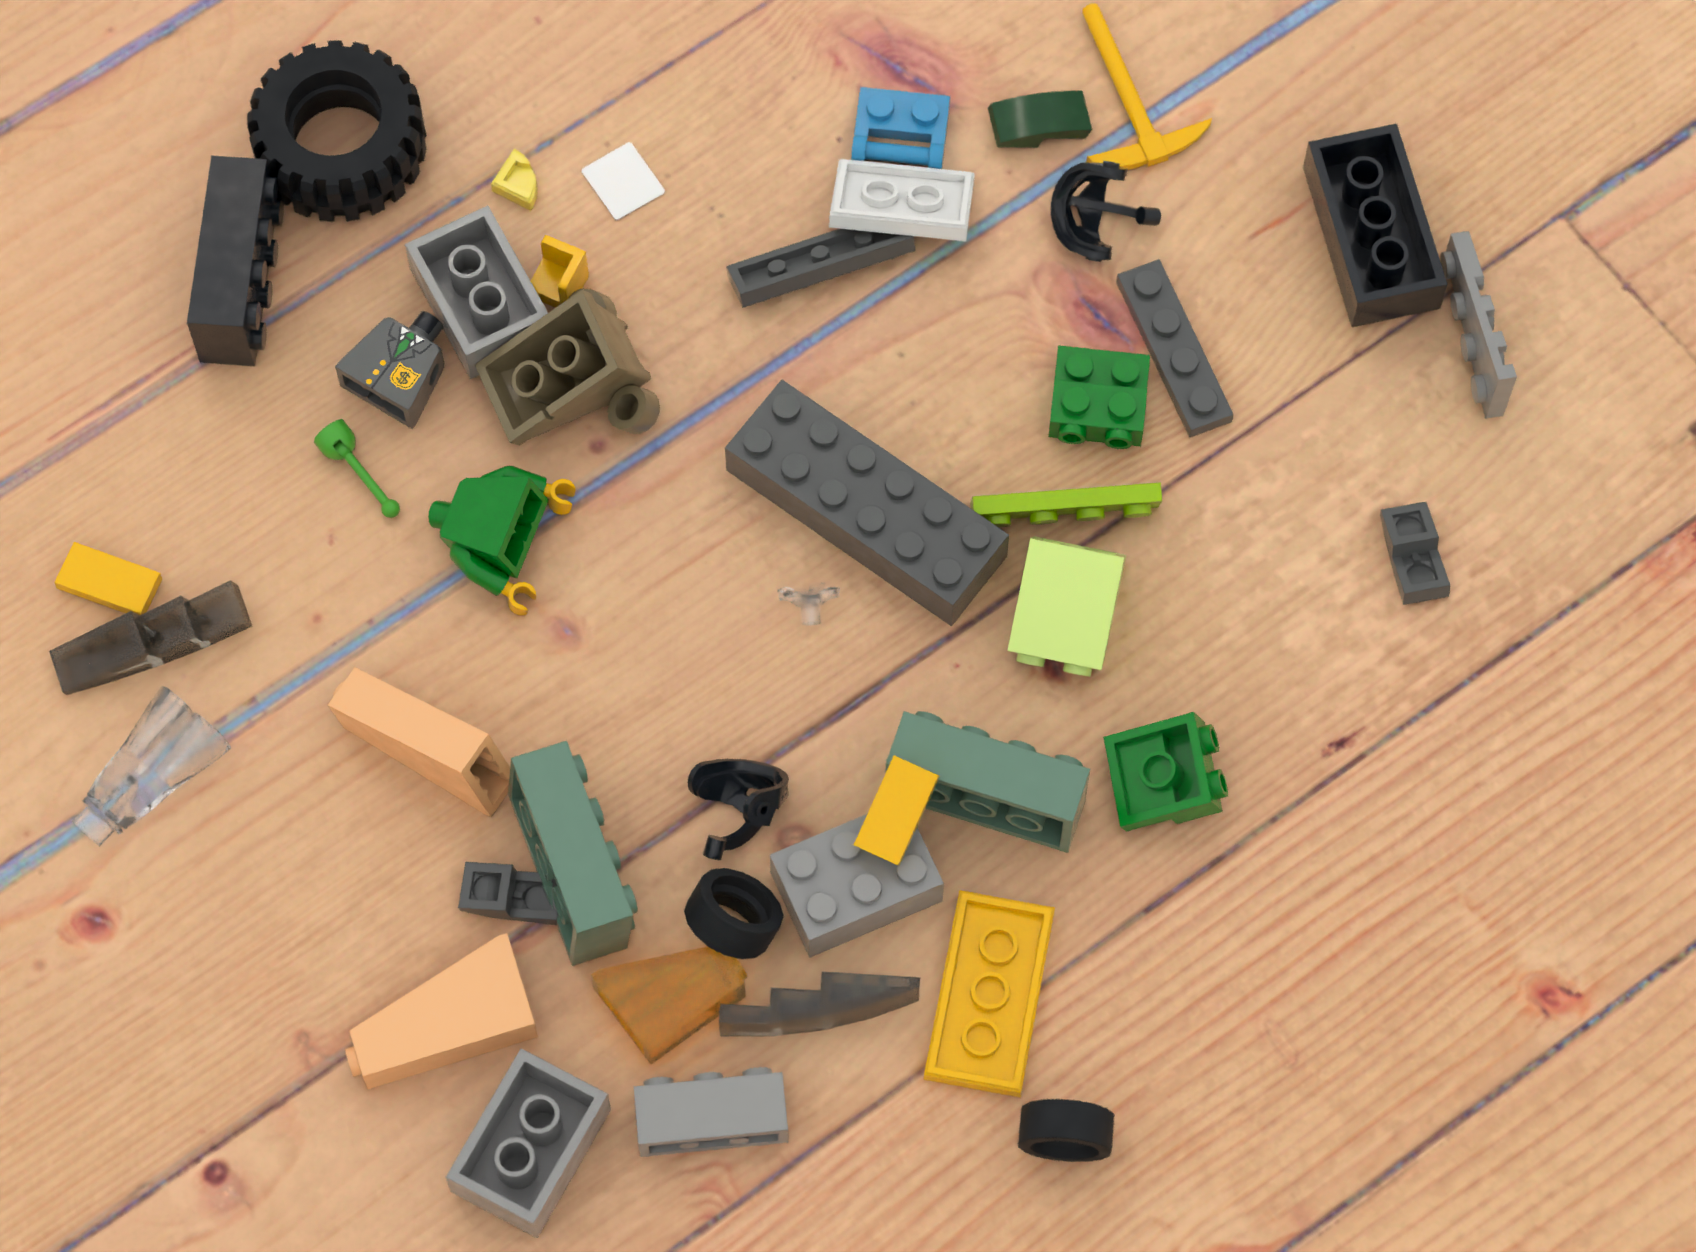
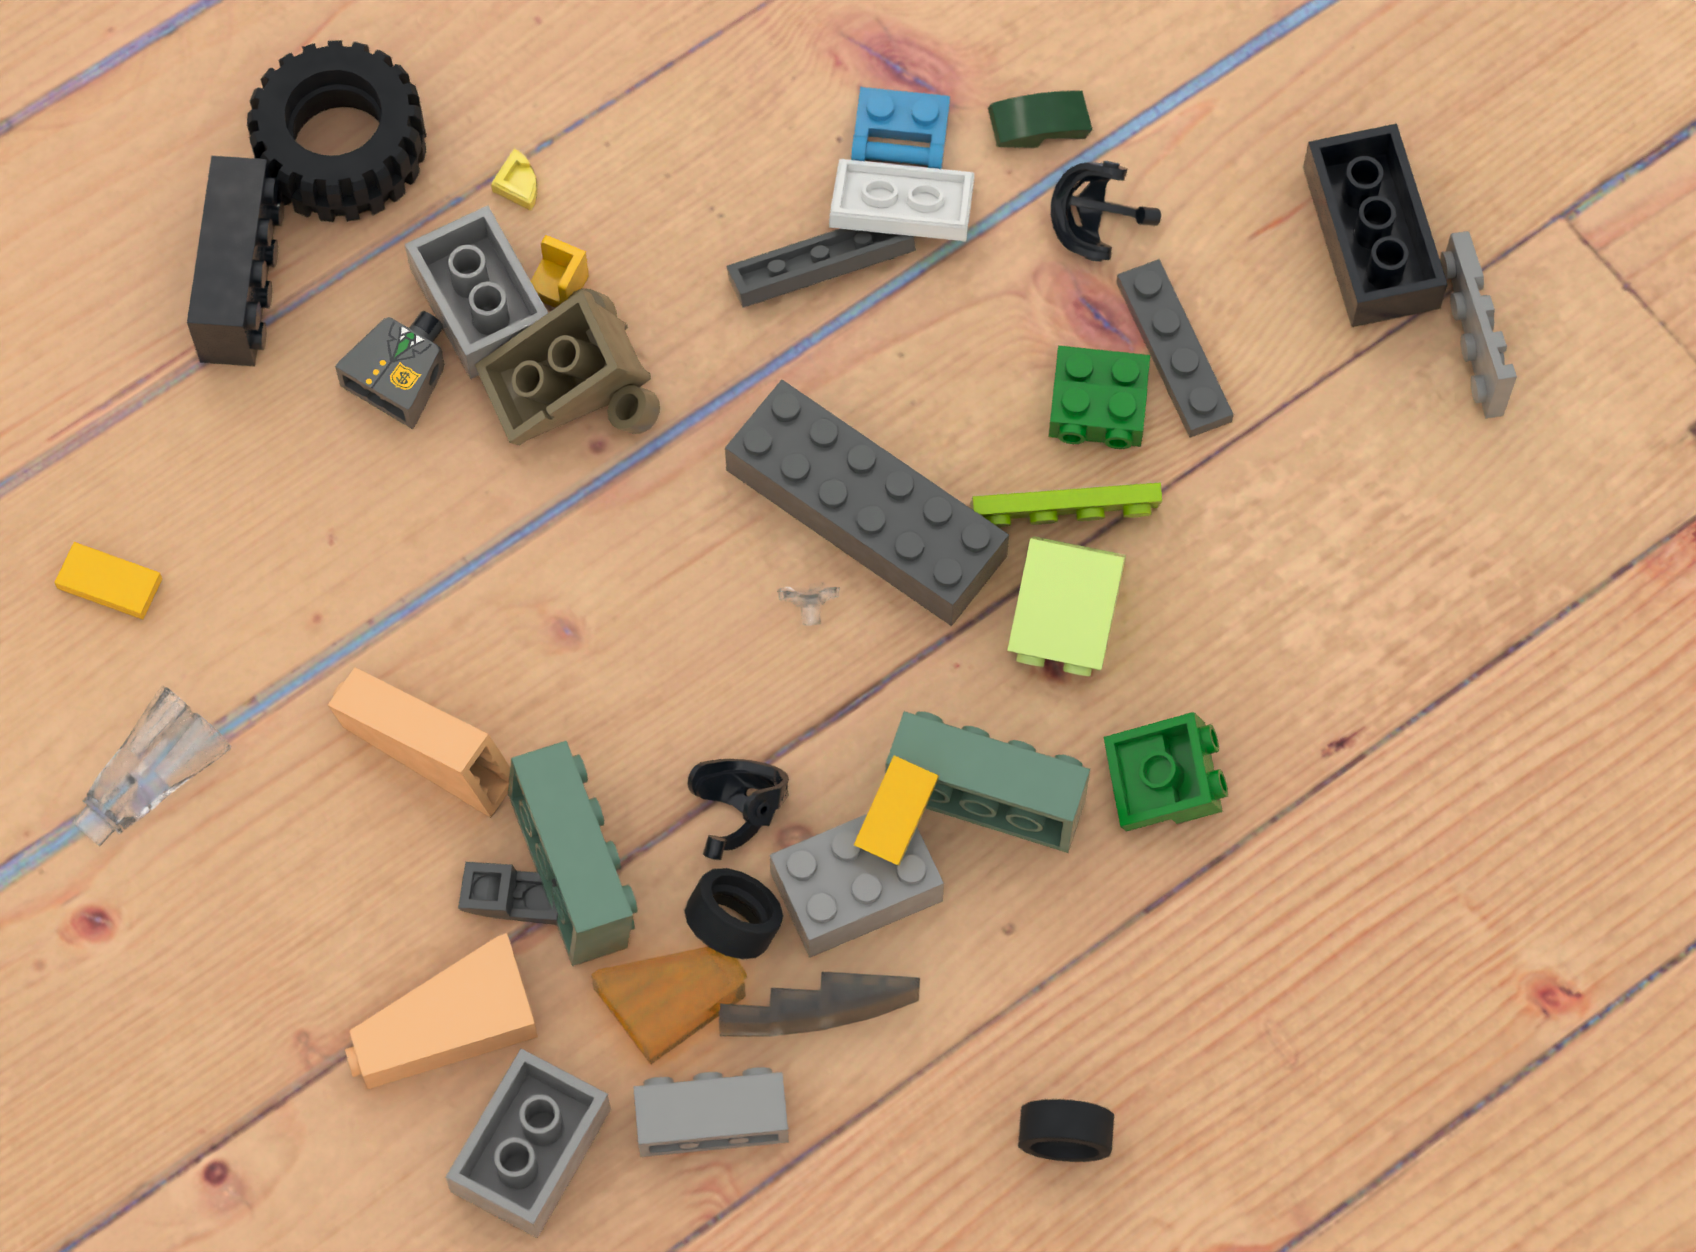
clear smoke slope [49,580,252,695] -> none
bright green hinge [314,419,400,518] -> none
green torso [428,466,576,616] -> none
white sticker [581,142,665,220] -> none
yellow tile [924,890,1055,1098] -> none
yellow piece [1082,3,1212,171] -> none
dark grey slope [1380,502,1450,605] -> none

